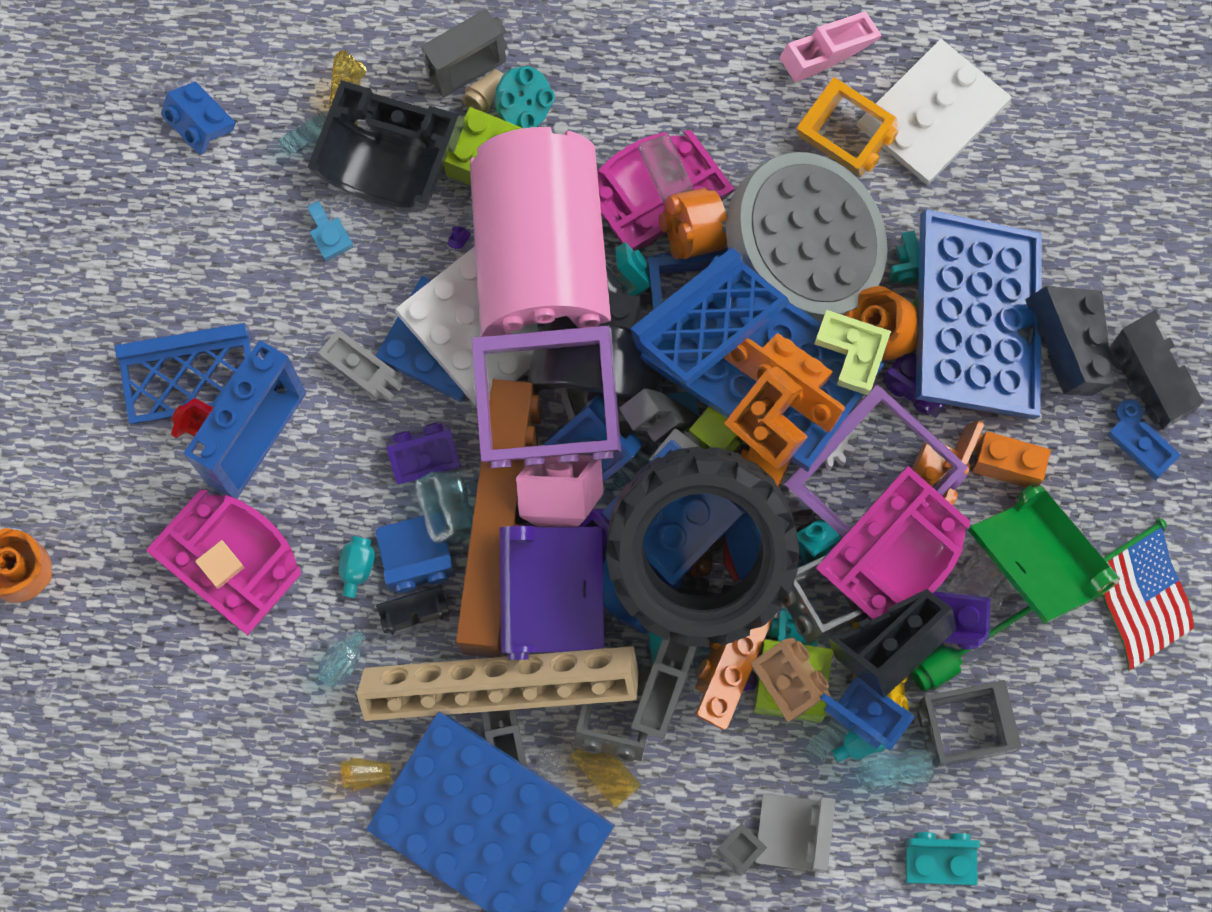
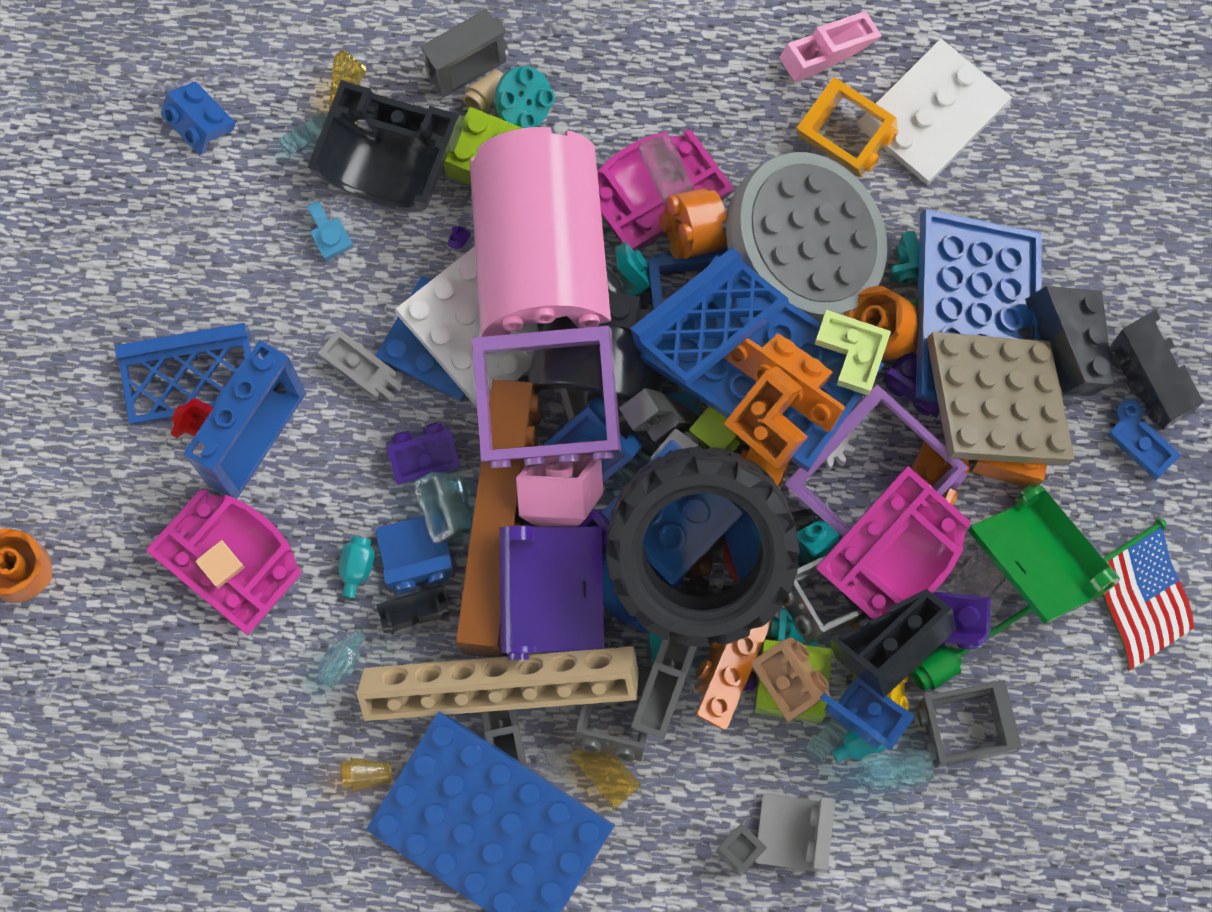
teal bracket [905,832,980,886] -> none
none -> dark tan plate [927,332,1075,466]

